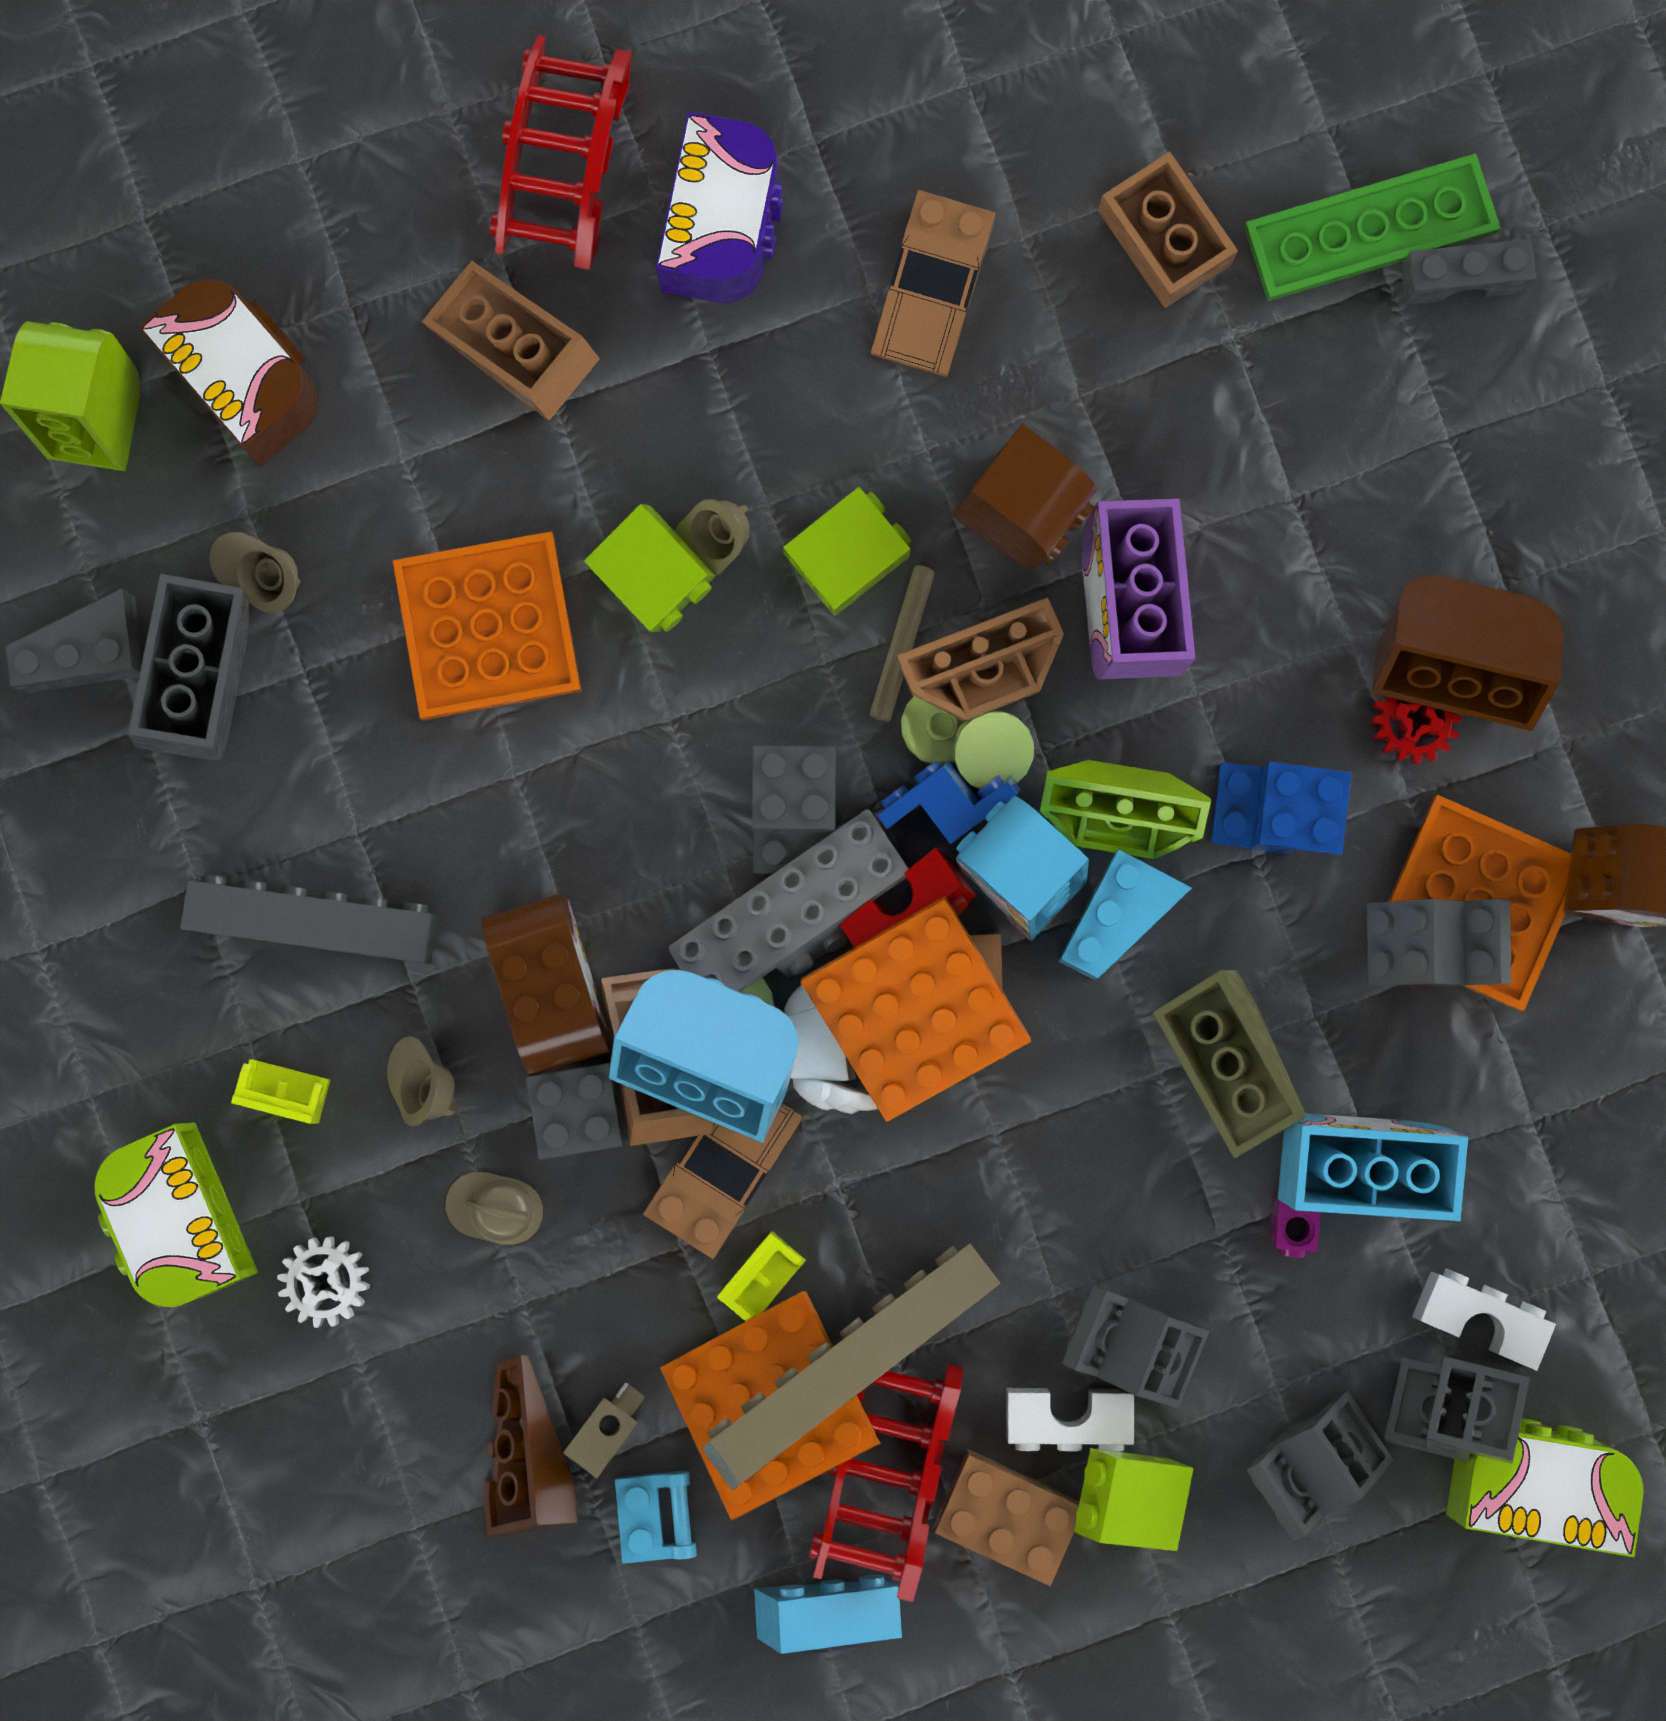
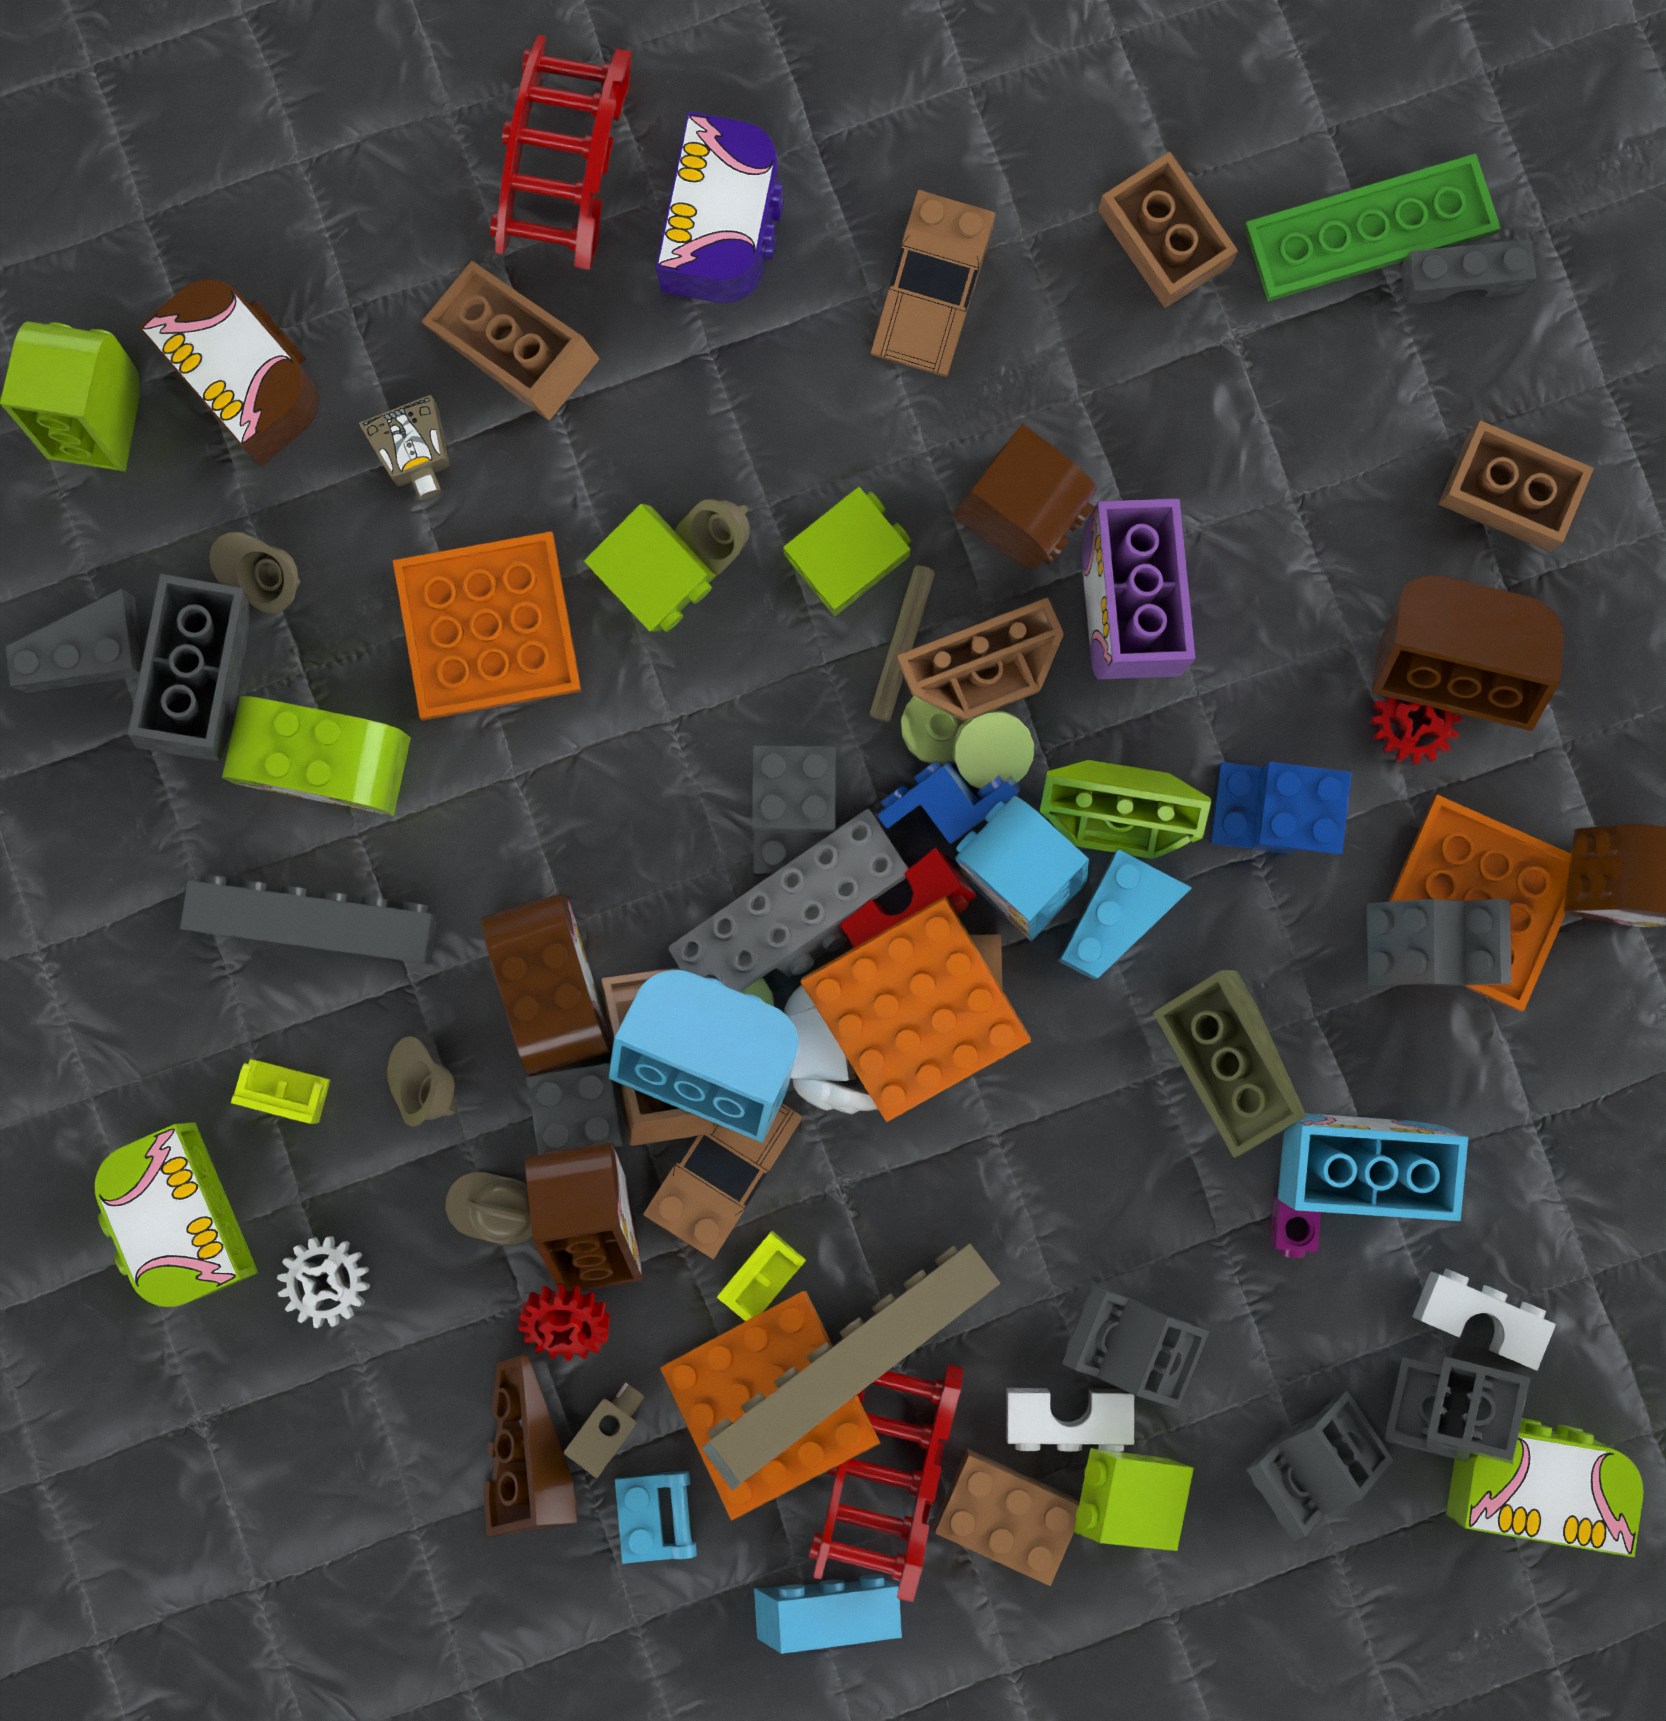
none -> lime brick [222,696,411,816]
none -> torso [359,395,450,500]
none -> red gear [518,1283,611,1361]
none -> reddish brown brick [526,1141,643,1292]
none -> medium nougat brick [1438,420,1594,552]

